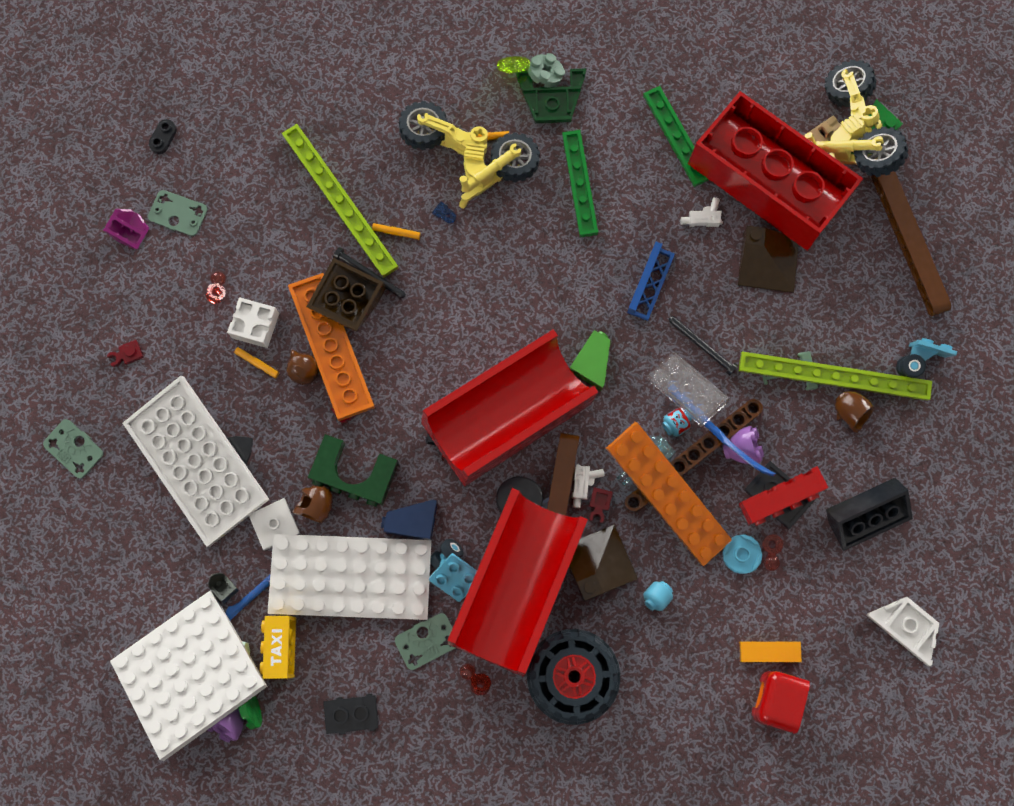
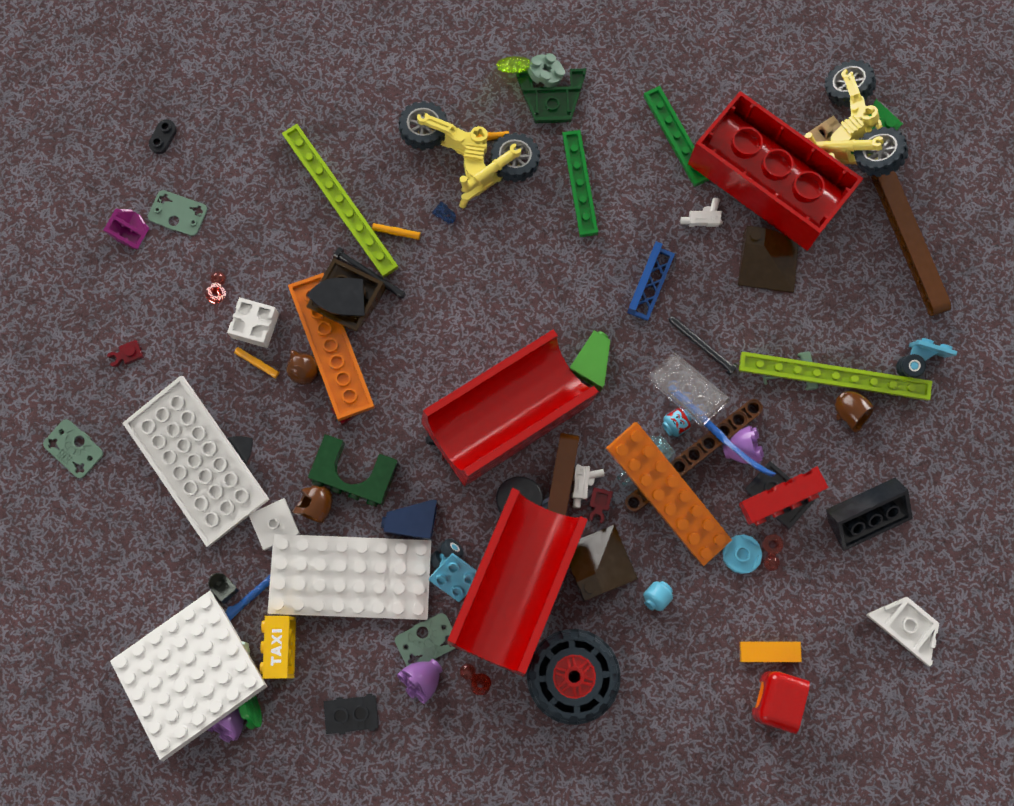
none -> black shield [307,278,365,316]
none -> medium lavender piece [397,659,443,704]

